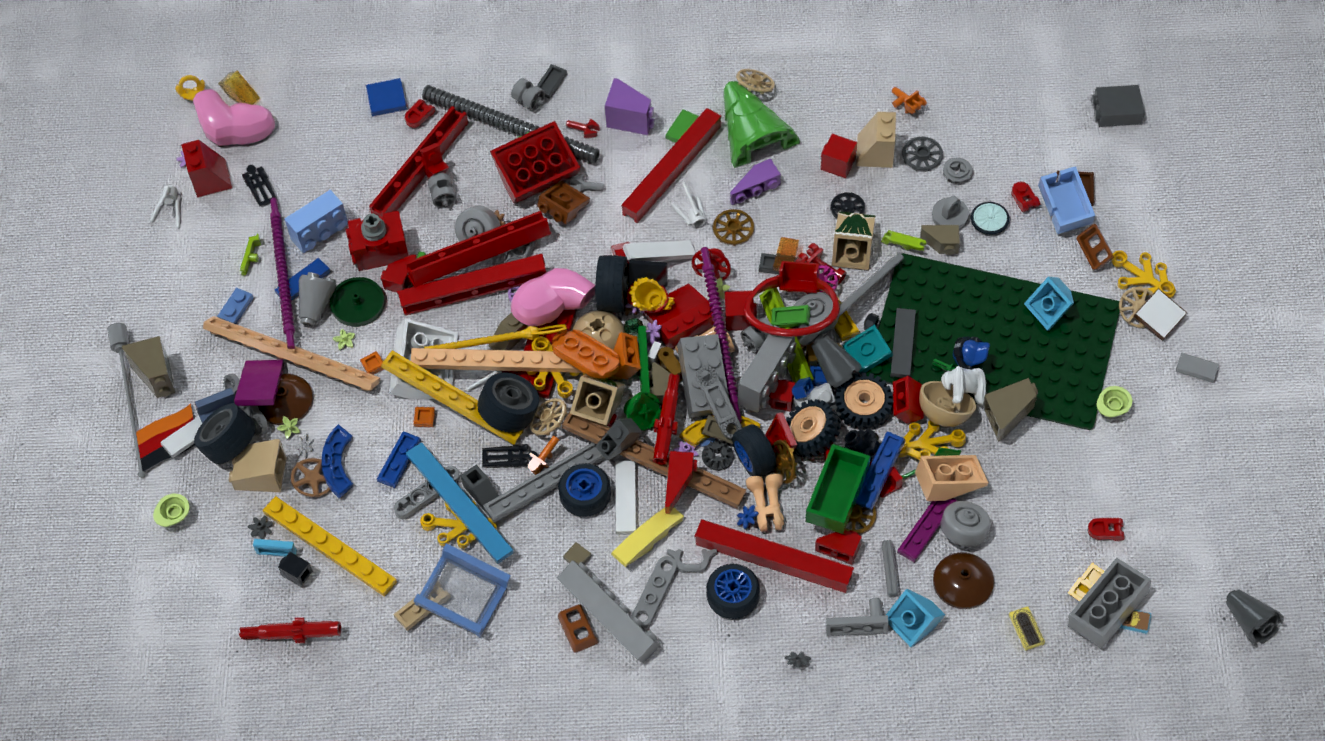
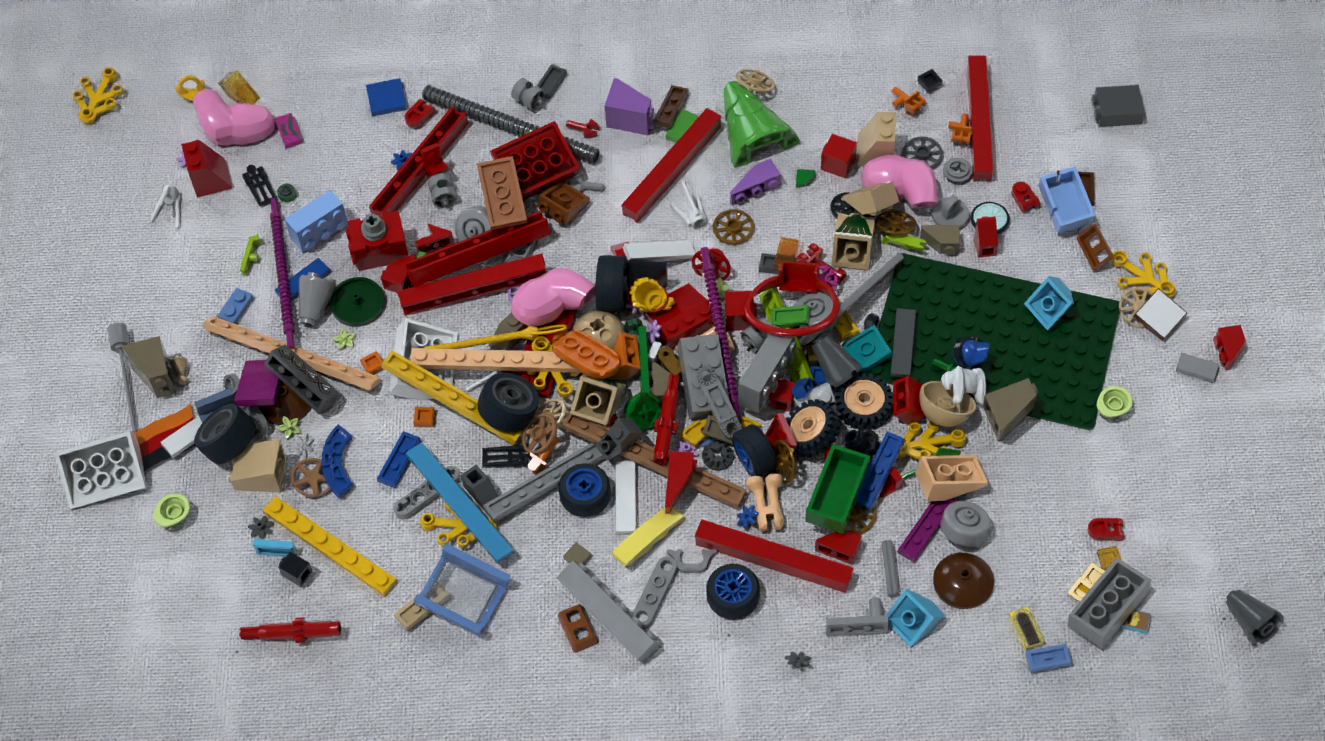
none -> white slope [54,431,146,509]
none -> yellow plant [72,67,124,124]
none -> tan piece [169,355,188,385]
none -> dark grey brick [264,345,340,414]
none -> dark pink tile [275,113,302,148]
none -> tile [277,183,296,202]
none -> blue plant [391,150,412,169]
none -> red slope [415,224,454,255]
none -> nougat plate [477,156,527,230]
none -> medium nougat wheel [522,413,558,455]
none -> reddish brown tile [653,85,689,129]
none -> green tile [796,169,815,188]
none -> tan slope [843,181,899,216]
none -> bright pink piece [861,155,938,209]
none -> pearl gold wheel [875,210,917,237]
none -> black plate [917,69,943,93]
none -> orange arm [948,114,972,144]
none -> red tile [967,55,993,182]
none -> red slope [974,216,998,258]
none -> medium blue plate [1025,644,1072,673]
none -> clear yellow tile [1096,546,1122,570]
none -> red slope [1213,325,1246,370]

